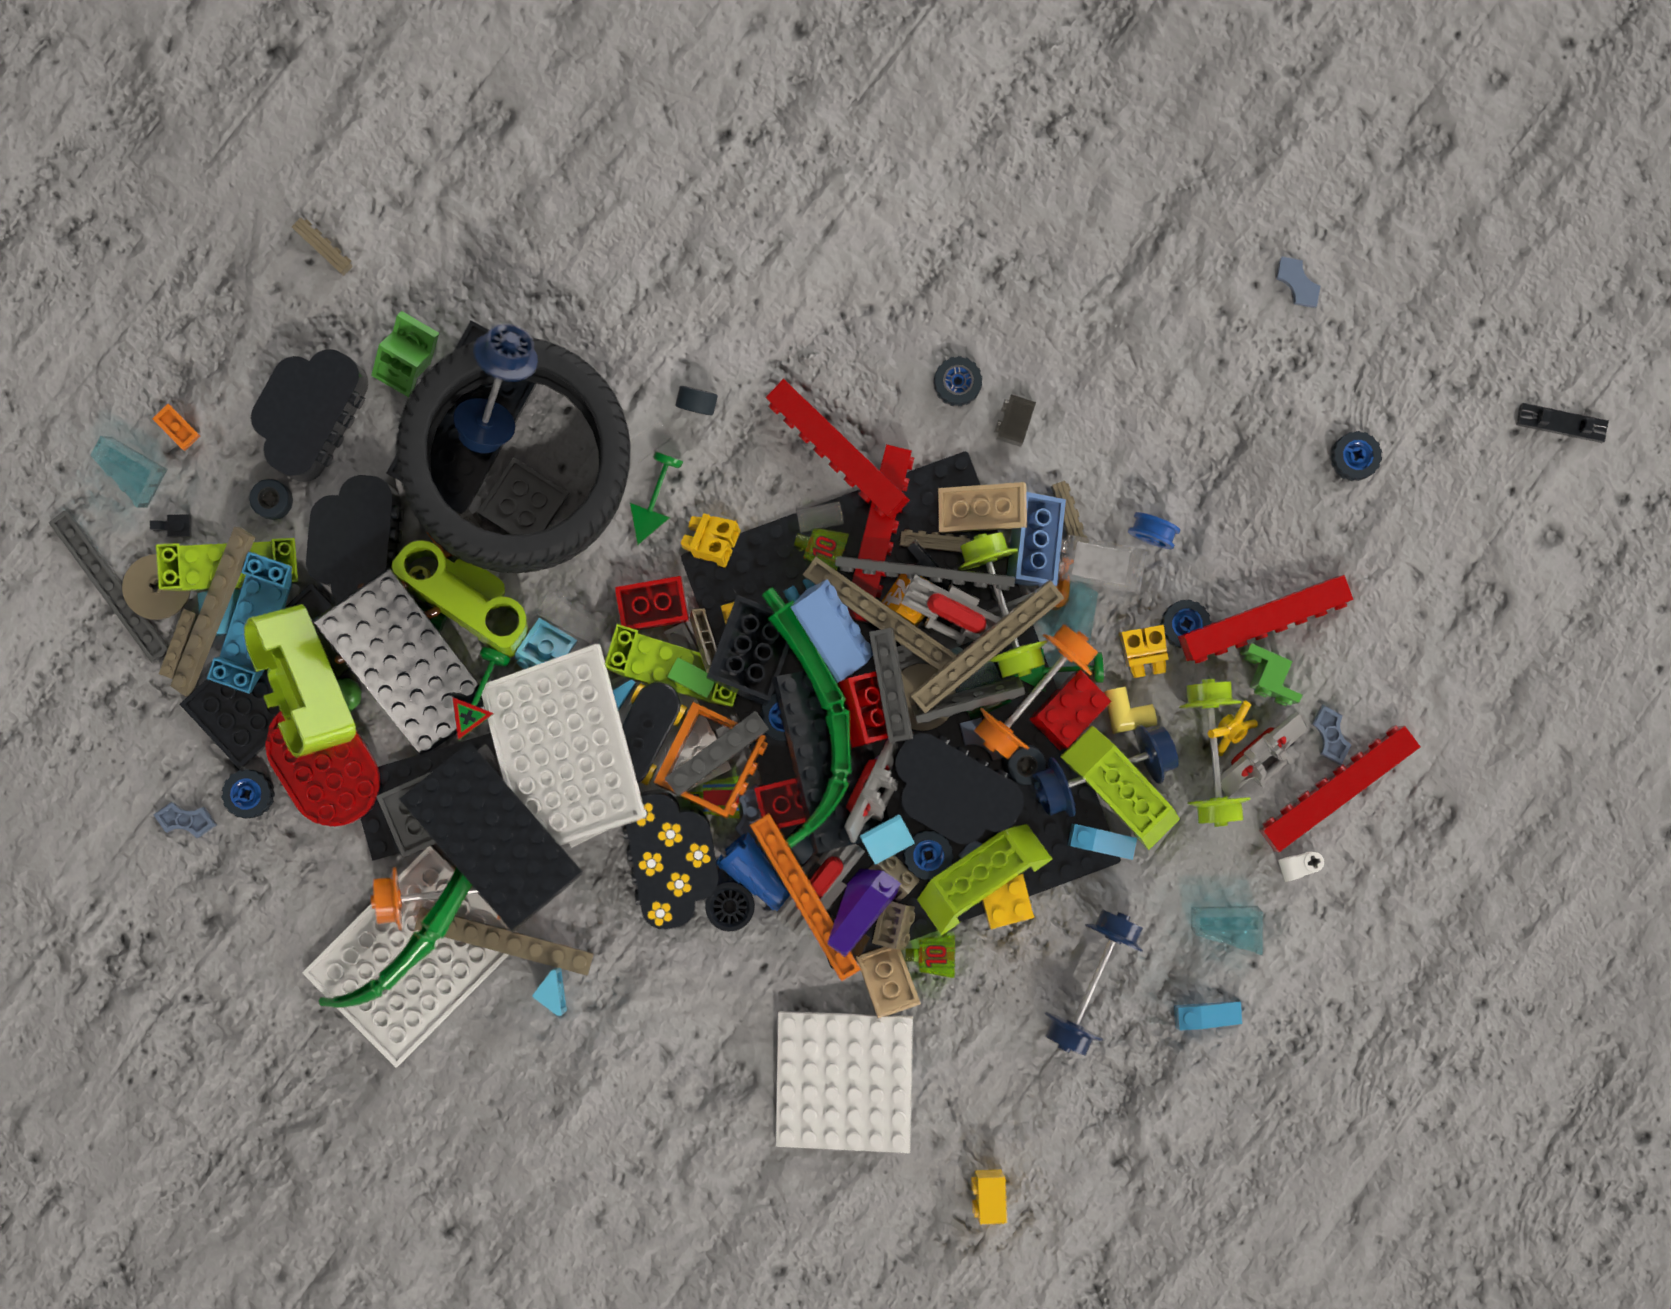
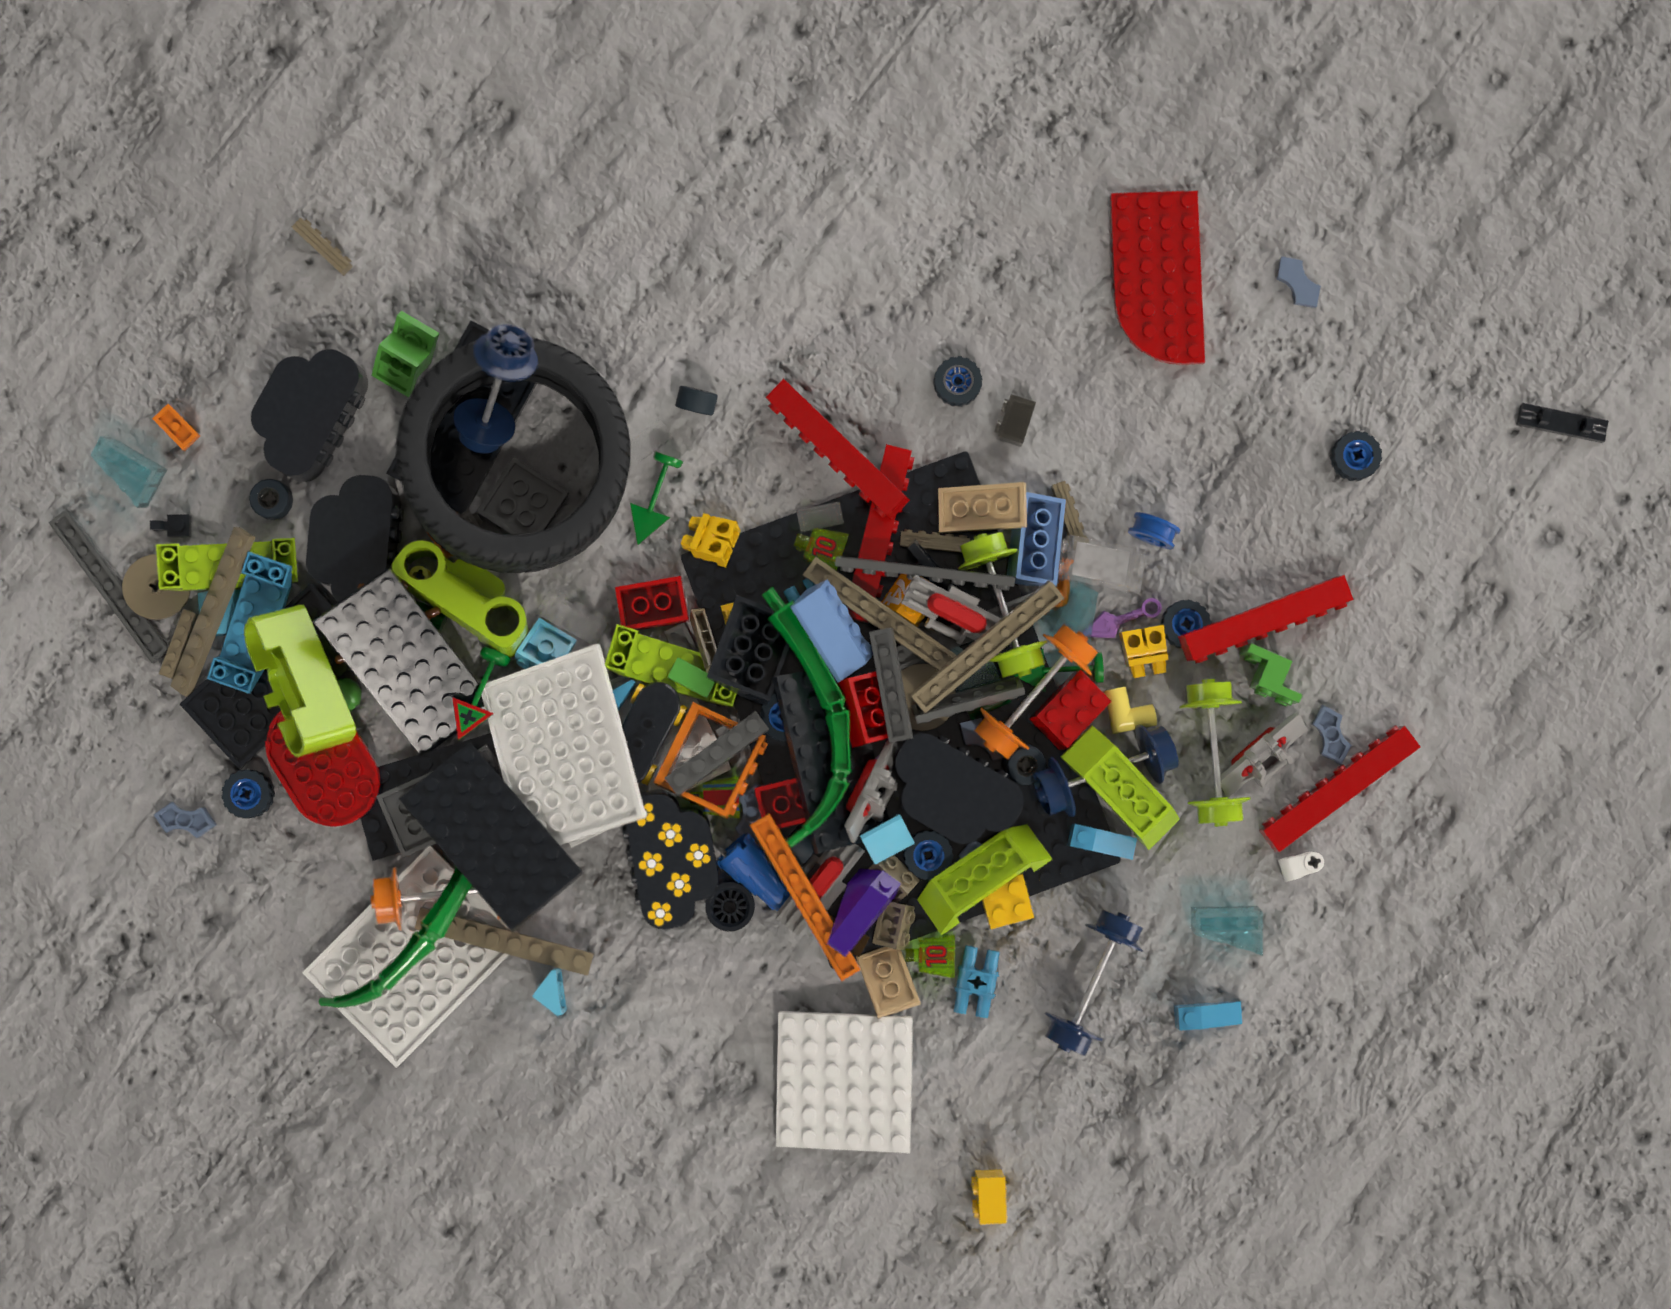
yellow bar [1208,701,1258,756] -> none
none -> dark azure pin [953,945,1000,1018]
none -> medium lavender piece [1081,598,1162,638]
none -> red plate [1110,191,1205,365]

